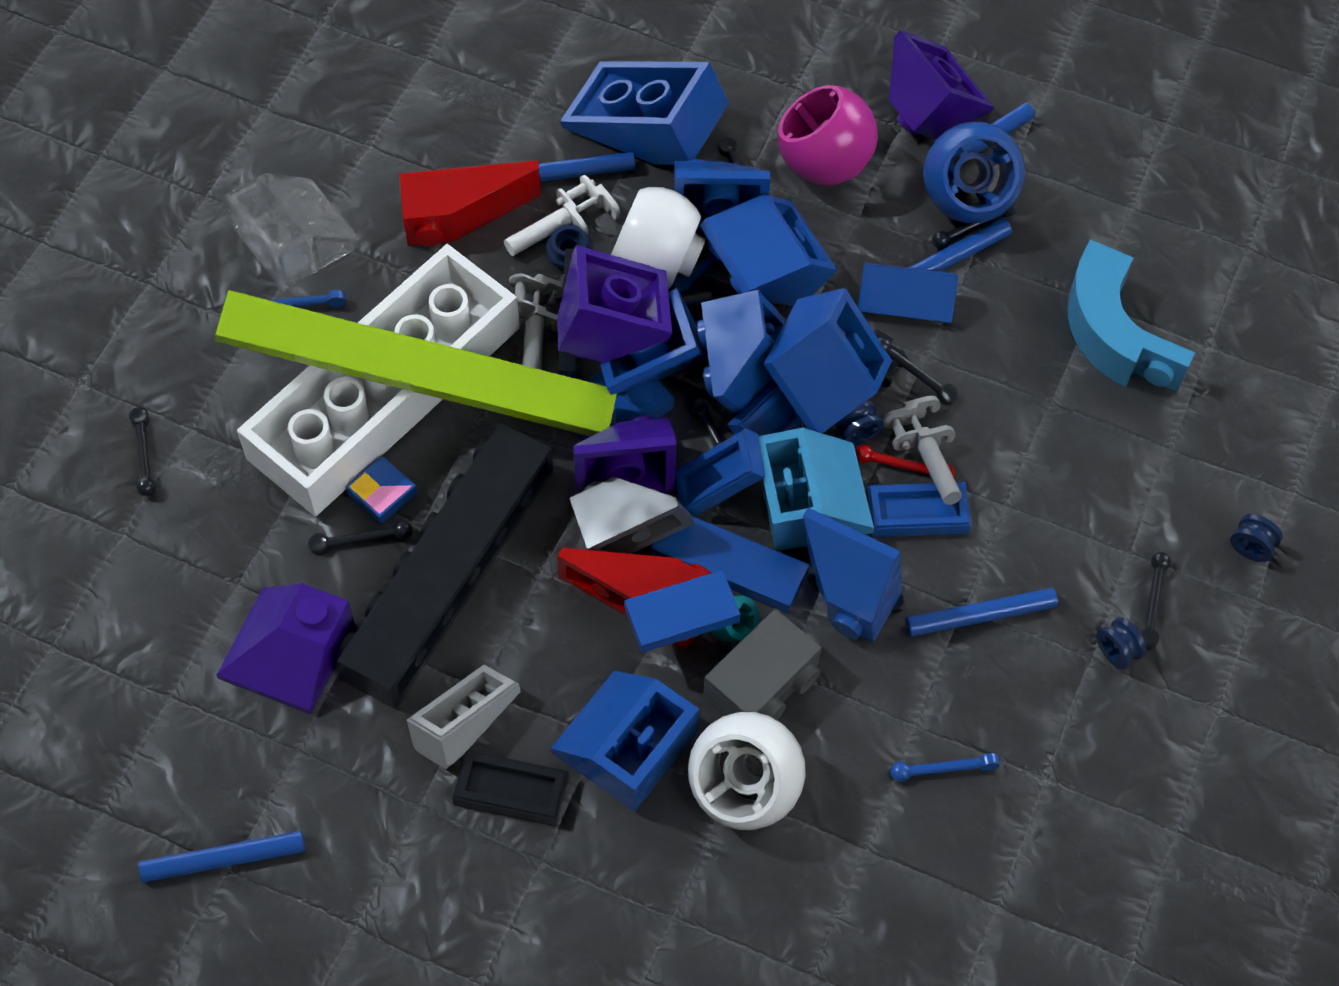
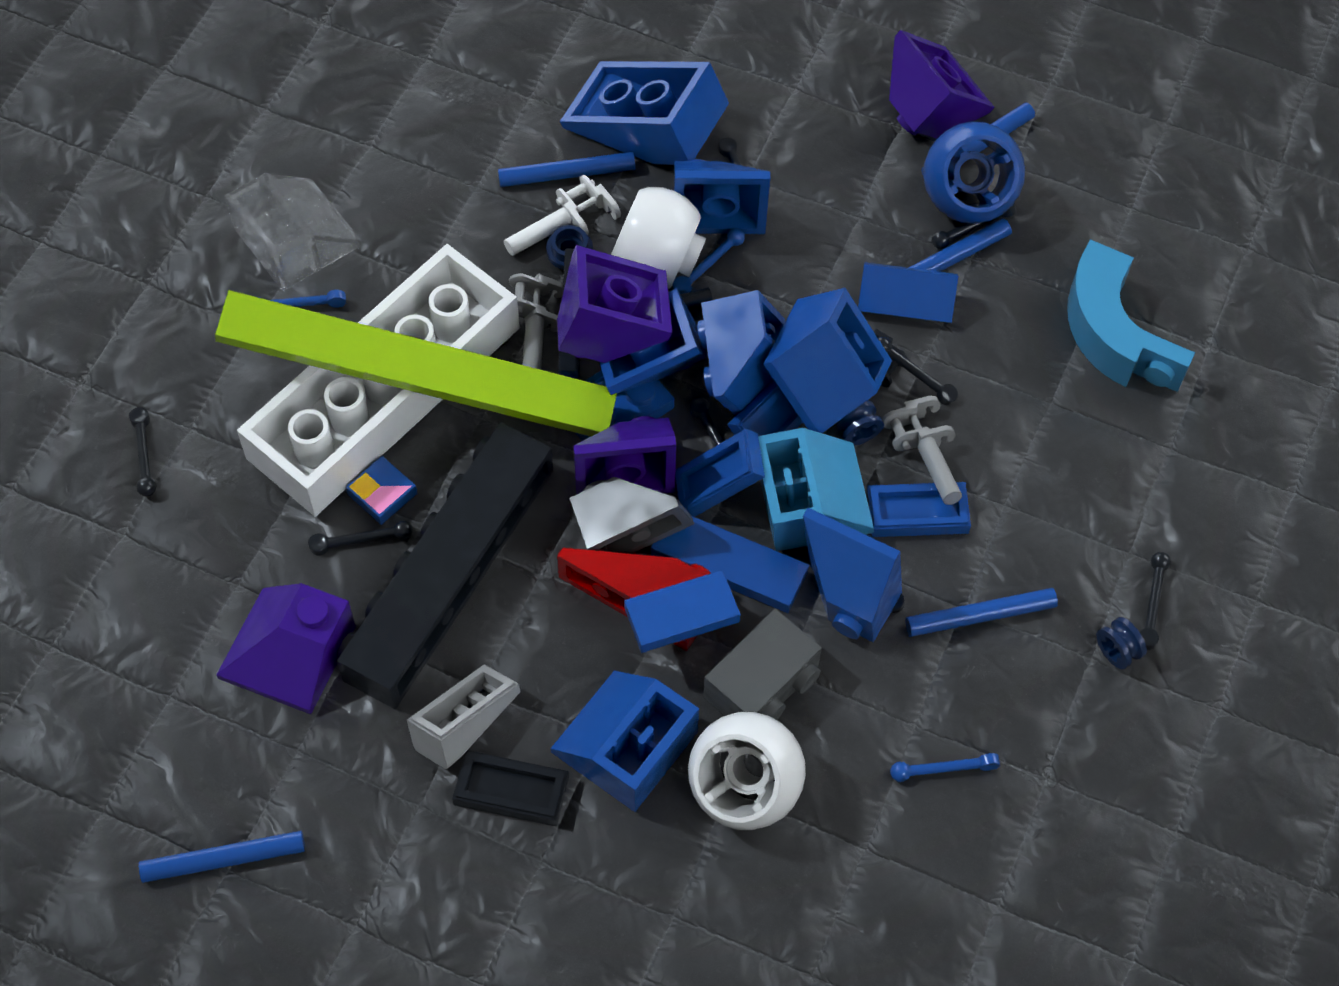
red slope [399,160,541,246] -> none
blue slope [699,194,837,306] -> none
teal bush [712,595,760,642] -> none
dark pink wheel [777,85,878,186] -> none
red hinge [855,445,955,477] -> none
dark blue bush [1230,514,1283,562] -> none

